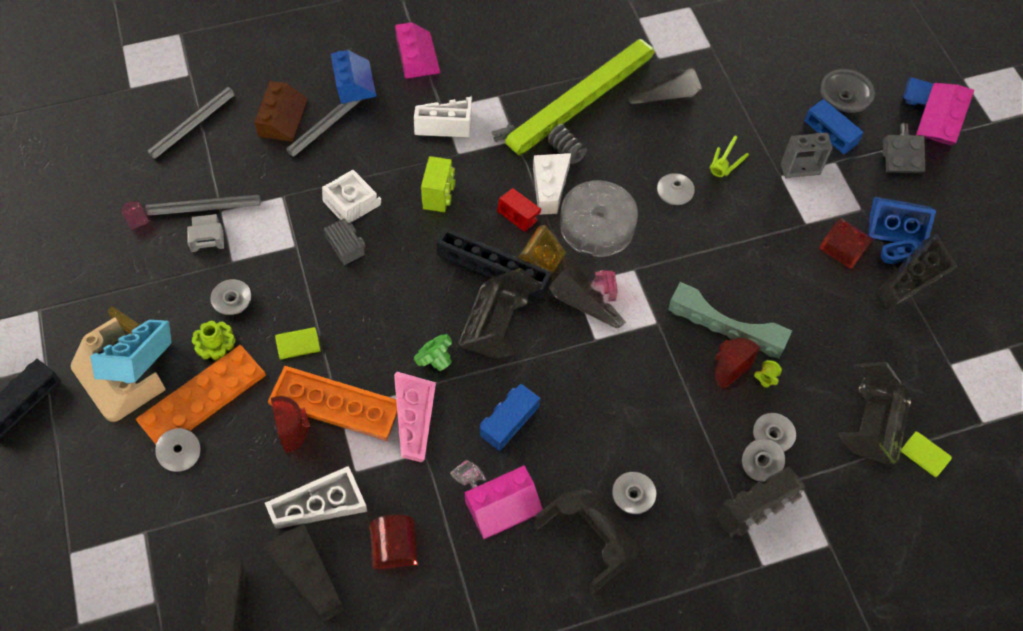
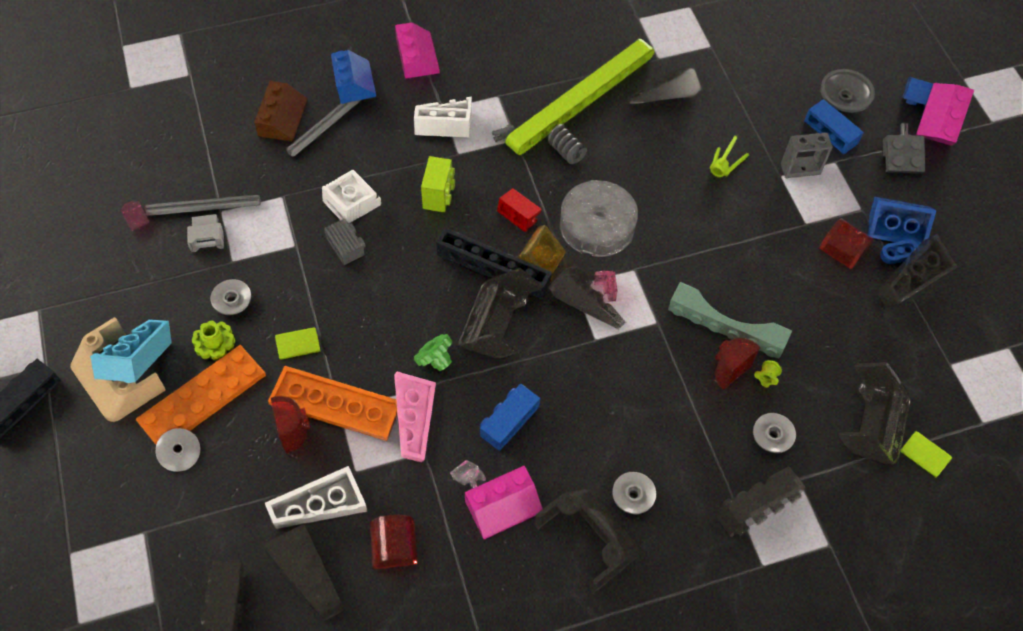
clear yellow tile [107,306,140,334] -> none
dark grey axle [148,87,234,159] -> none
white wedge [533,154,571,215] -> none
light grey dish [657,173,695,205] -> none
light grey dish [742,439,785,481] -> none

